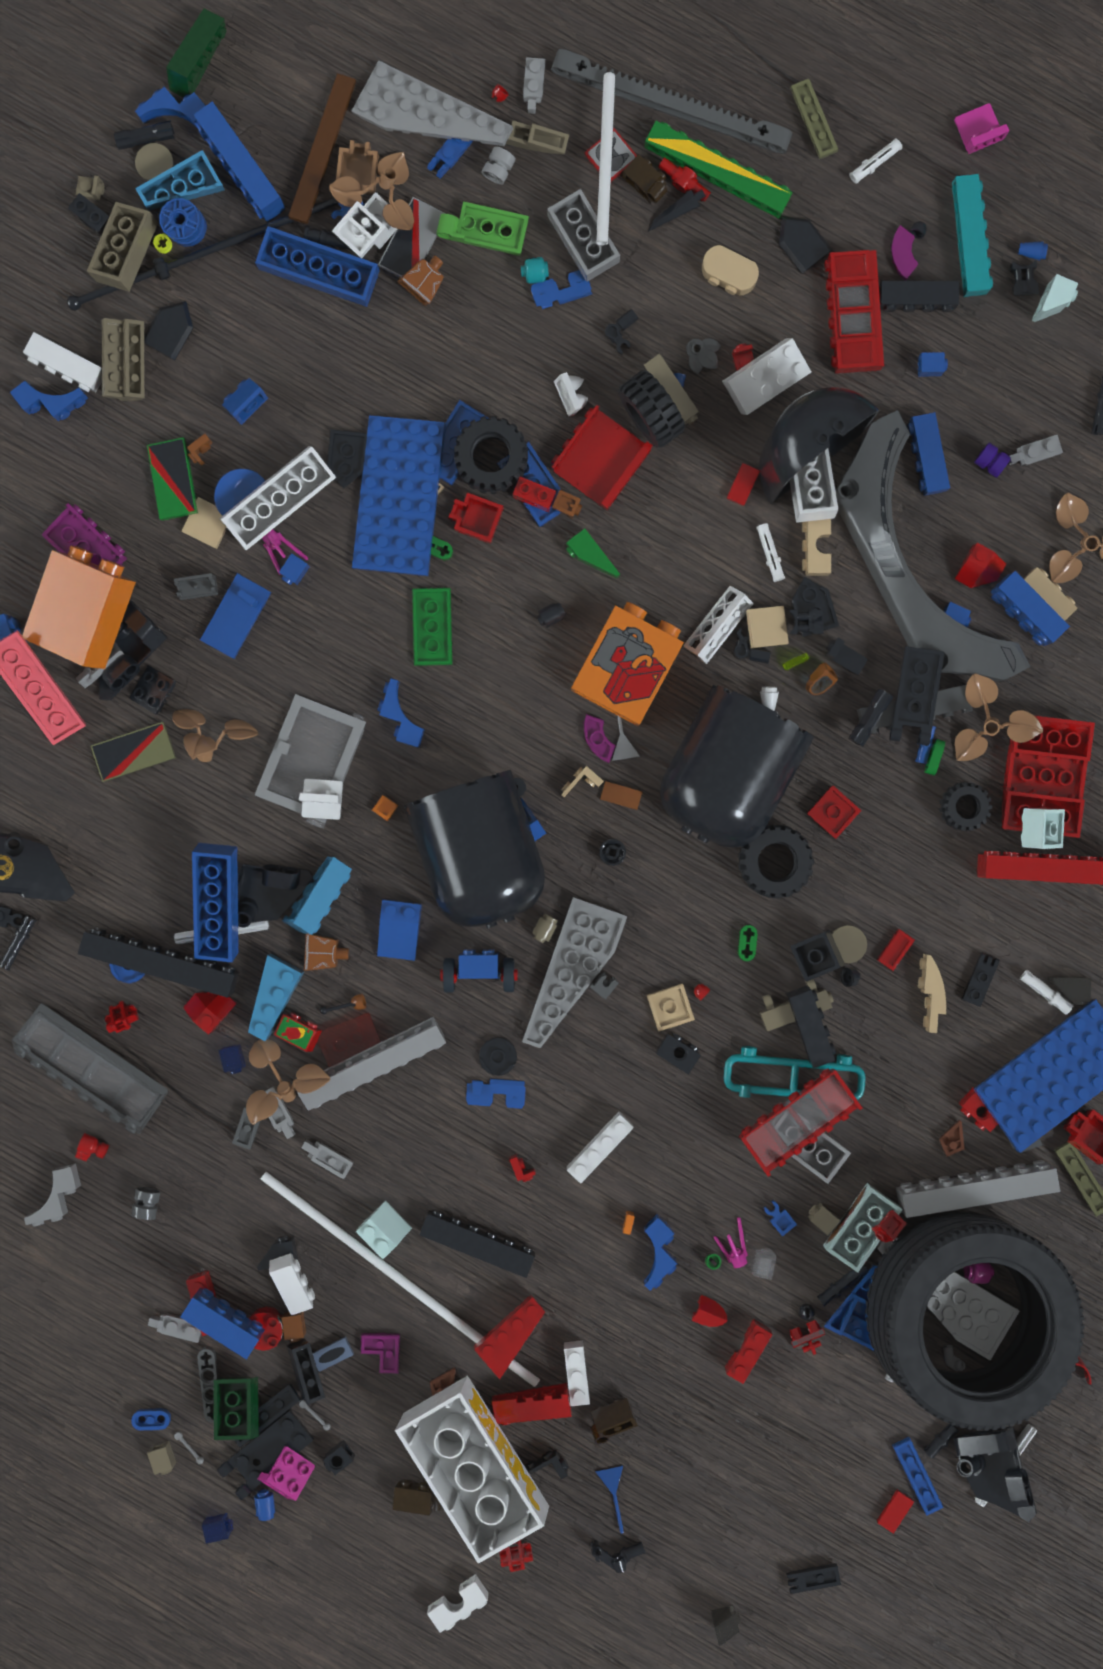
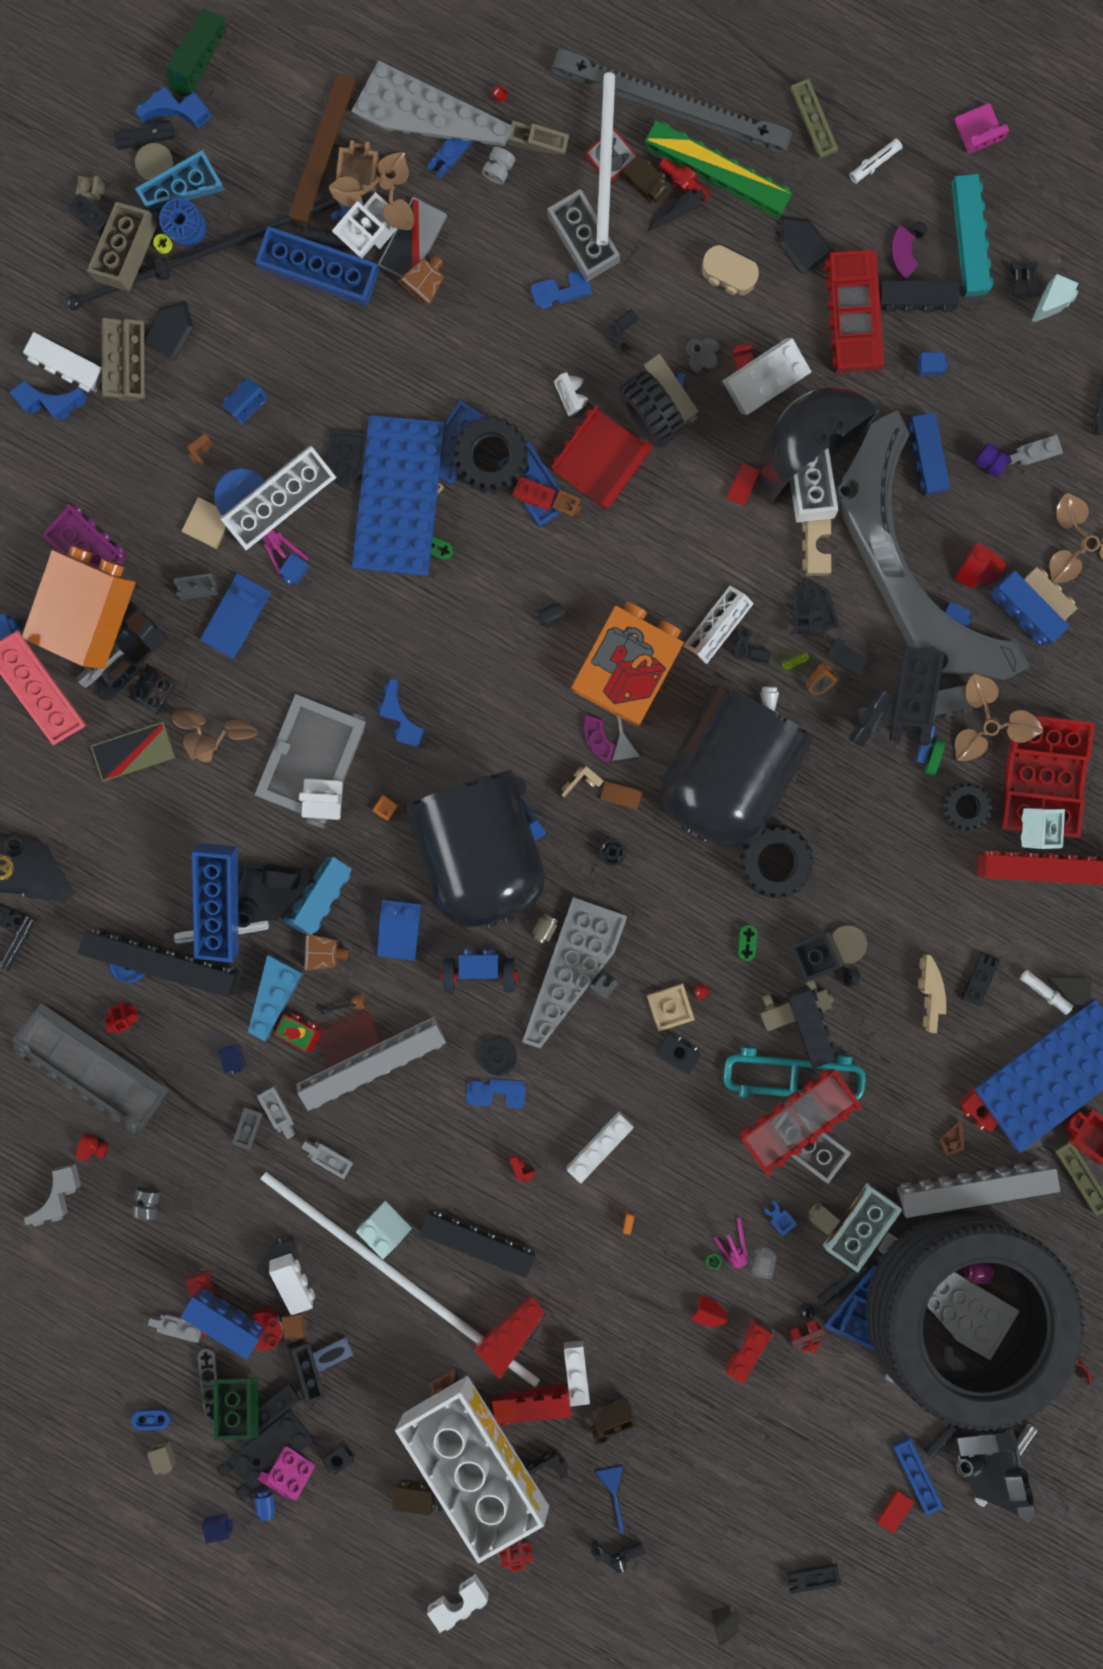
tile [147,437,198,521] -> none
light grey hinge [174,1432,204,1464] -> none
red slope [183,992,237,1035] -> none
blue brick [194,101,286,223] -> none
medium nougat plant [246,1039,331,1125] -> none
light grey hinge [299,1400,331,1430] -> none
magenta tile [361,1333,400,1374] -> none
green tile [412,588,453,666] -> none
bright green hinge [436,201,529,256] -> none
red piece [449,492,504,544] -> none
teal head [521,257,549,284] -> none
light grey hinge [523,57,545,114] -> none
green slope [566,528,620,579] -> none
blue arch [644,1214,677,1290] -> none
tan tile [746,606,789,648] -> none
white pin [756,523,785,582] -> none
red plate [807,785,862,839] -> none
red bracket [872,1210,907,1242] -> none
red tile [877,929,915,971] -> none
blue cone [1018,241,1048,261] -> none

